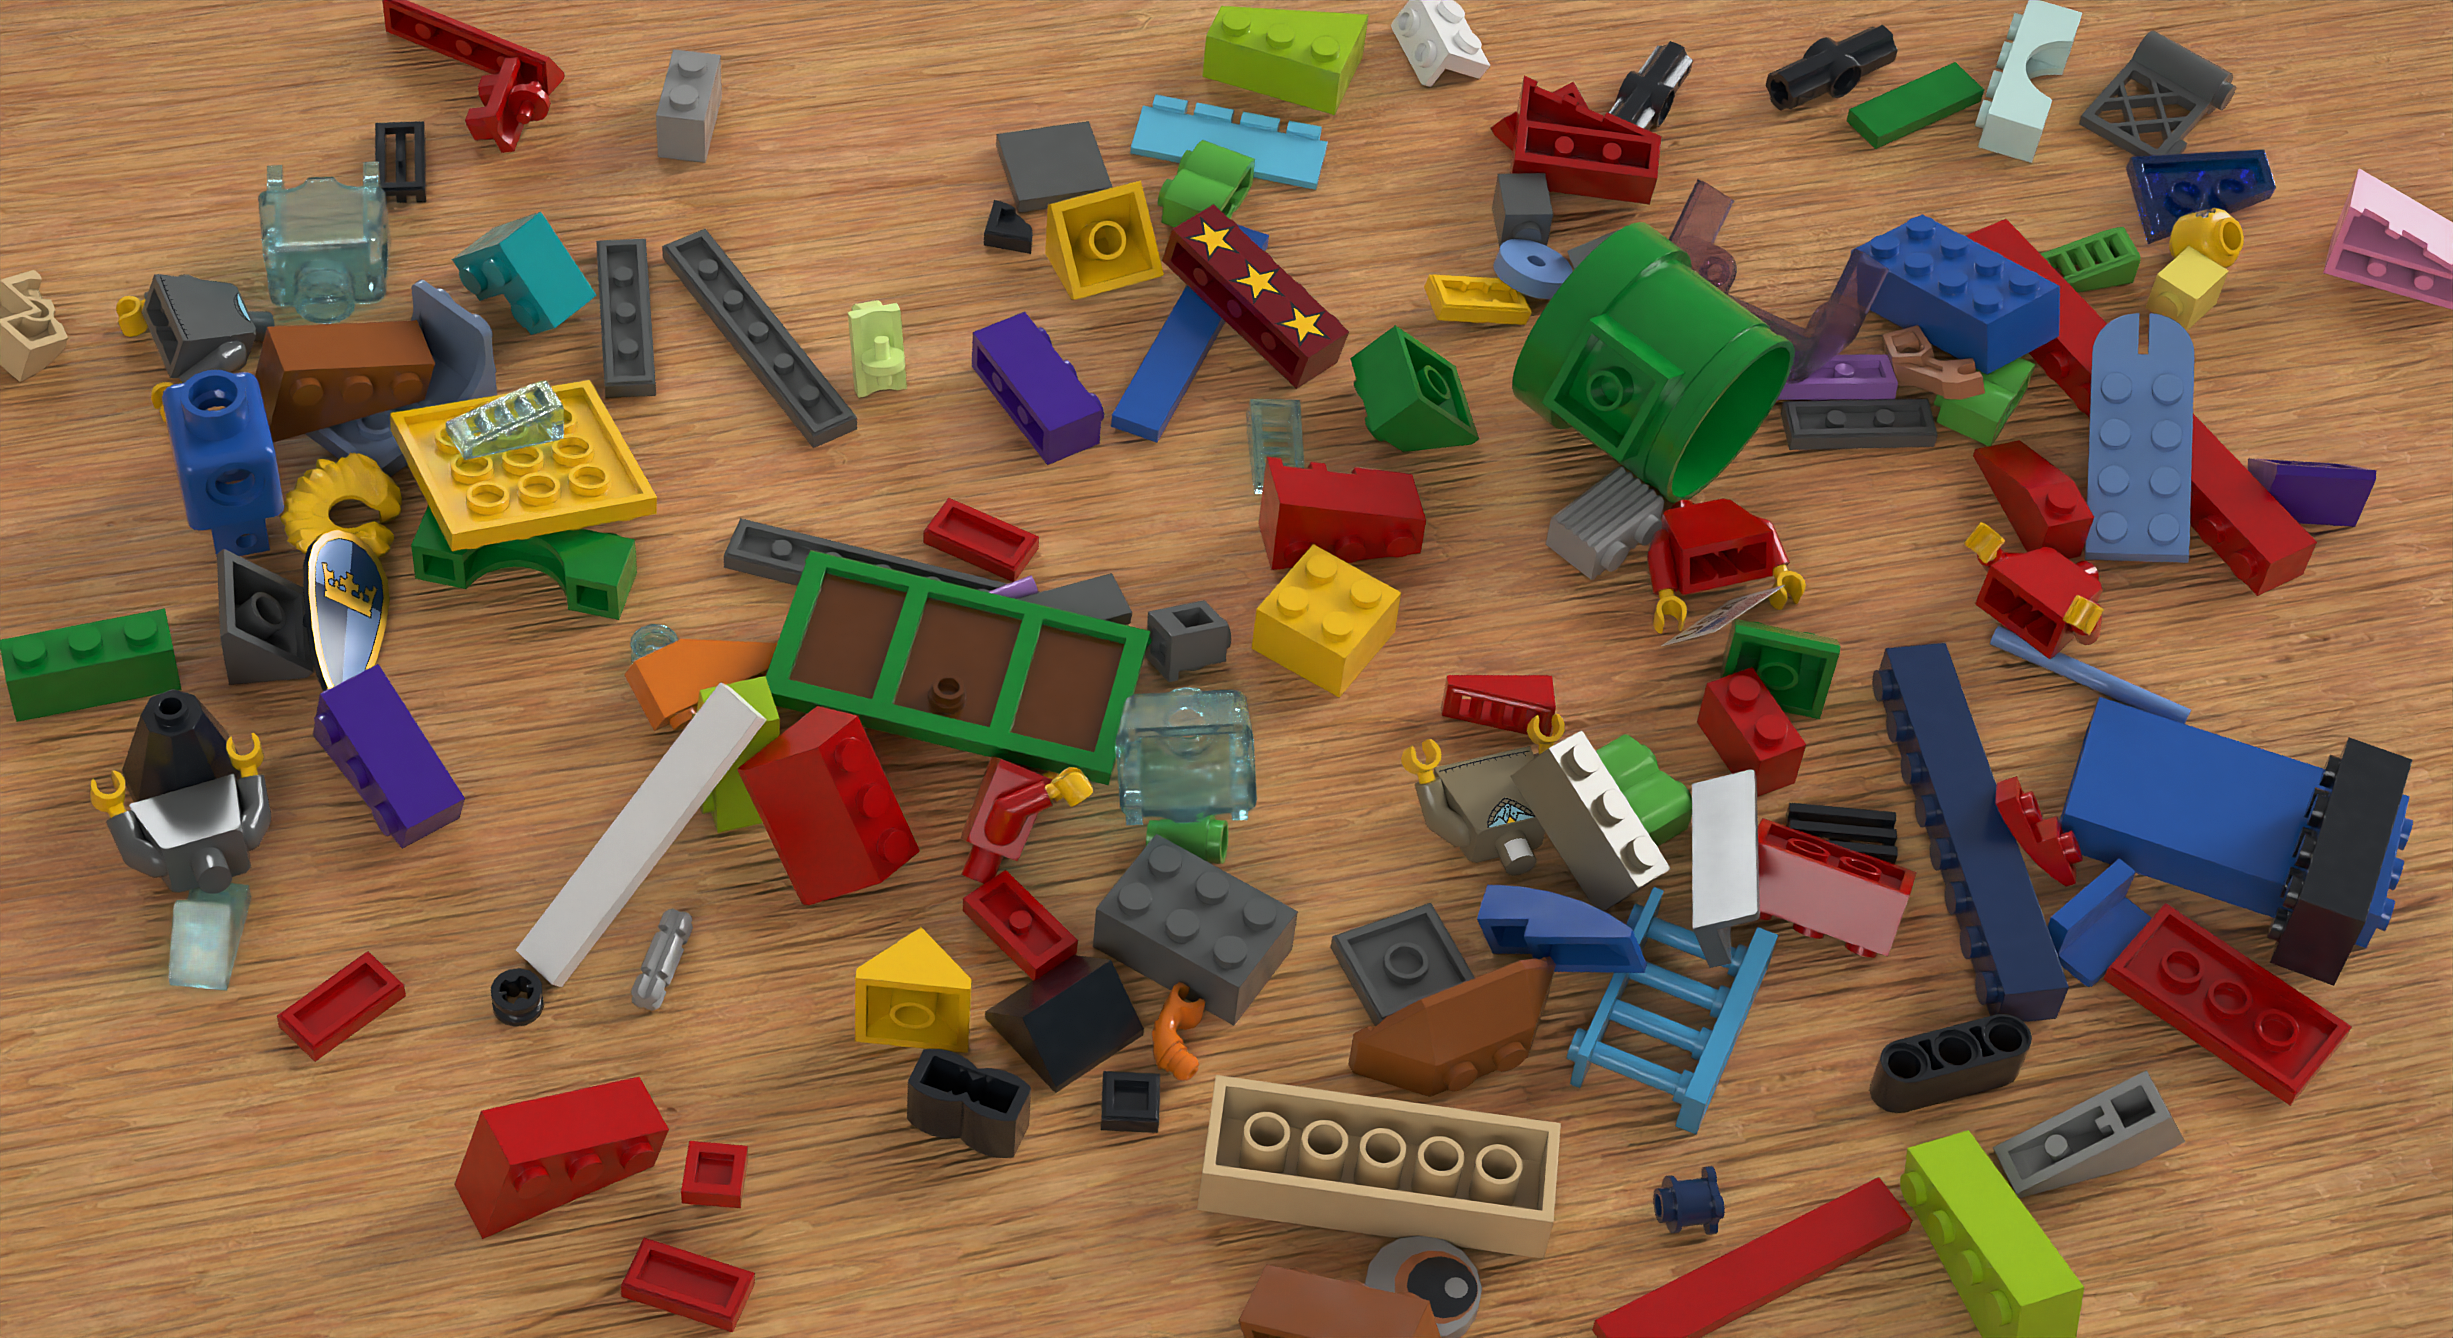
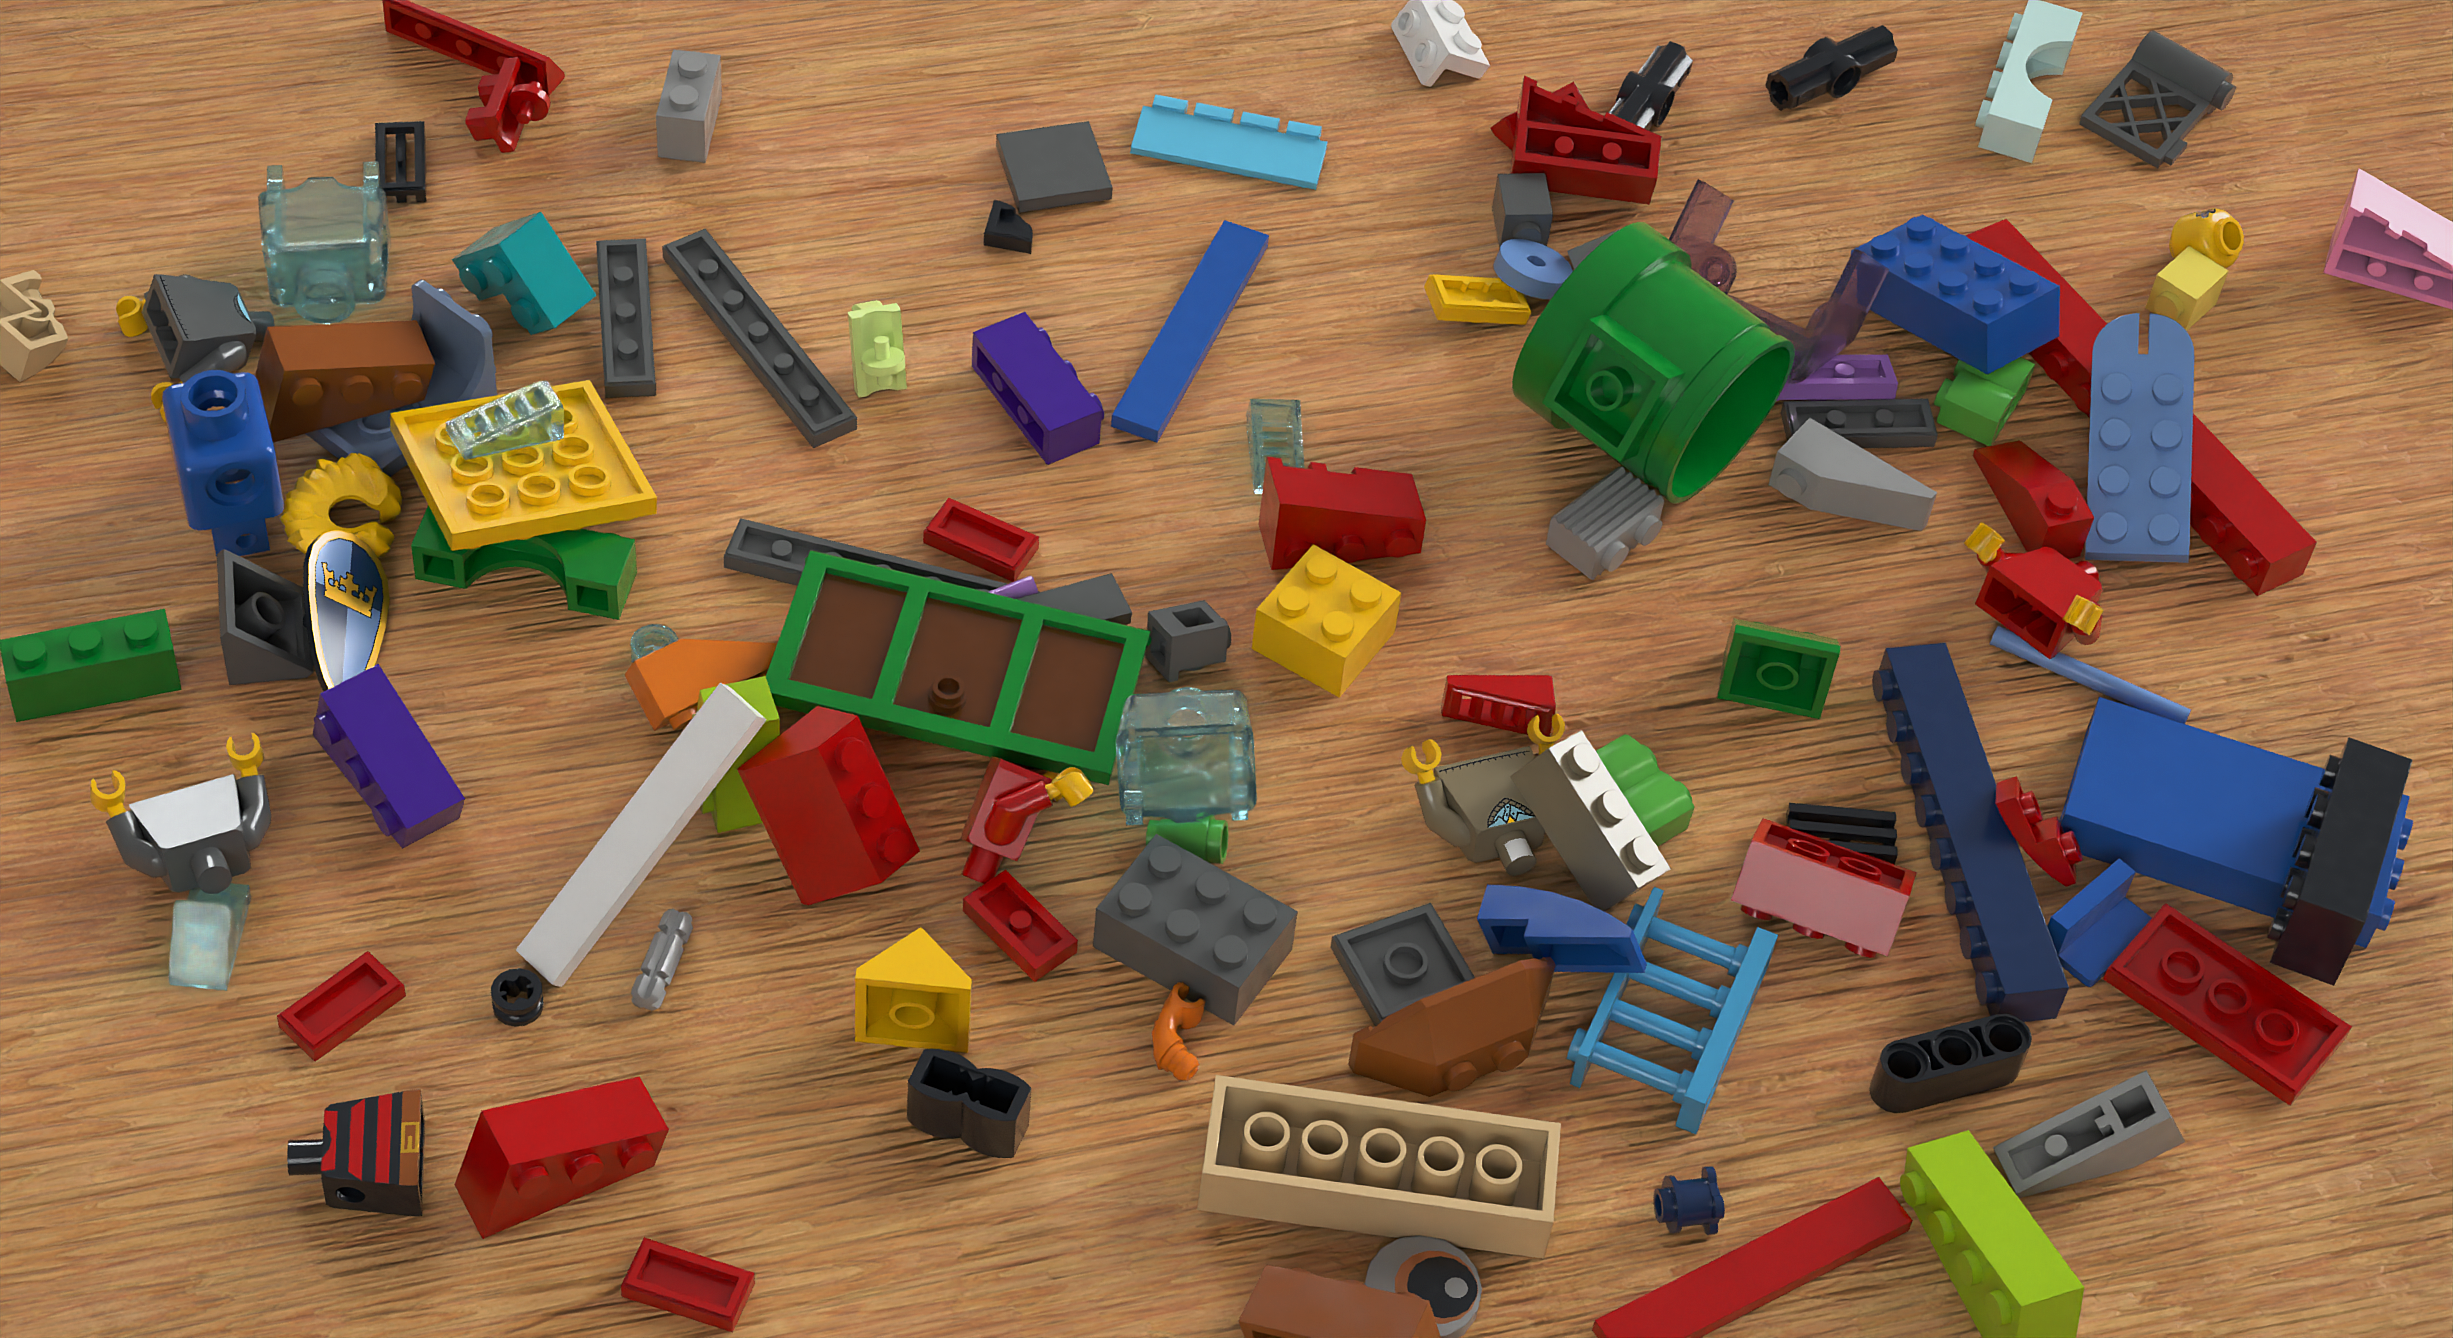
black cone [122,689,241,803] -> none
red tile [681,1141,748,1209] -> none
black slope [985,955,1144,1093] -> none
yellow slope [1045,180,1164,300] -> none
black tile [1101,1071,1160,1133] -> none
bright green brick [1158,140,1255,228] -> none
dark red brick [1162,204,1349,389] -> none
lime wedge [1202,6,1368,115] -> none
green slope [1350,325,1479,452] -> none
red torso [1647,498,1806,634] -> none
sticker [1662,585,1785,646] -> none
panel [1692,770,1760,968] -> none
red brick [1697,667,1807,797] -> none
green tile [1846,62,1985,149] -> none
nougat piece [1882,325,1985,400] -> none
bright green slope [2041,227,2141,293] -> none
clear blue wing [2126,150,2276,244] -> none
dark purple slope [2247,458,2377,527] -> none
none -> torso [287,1089,425,1216]
none -> light grey slope [1768,418,1937,531]

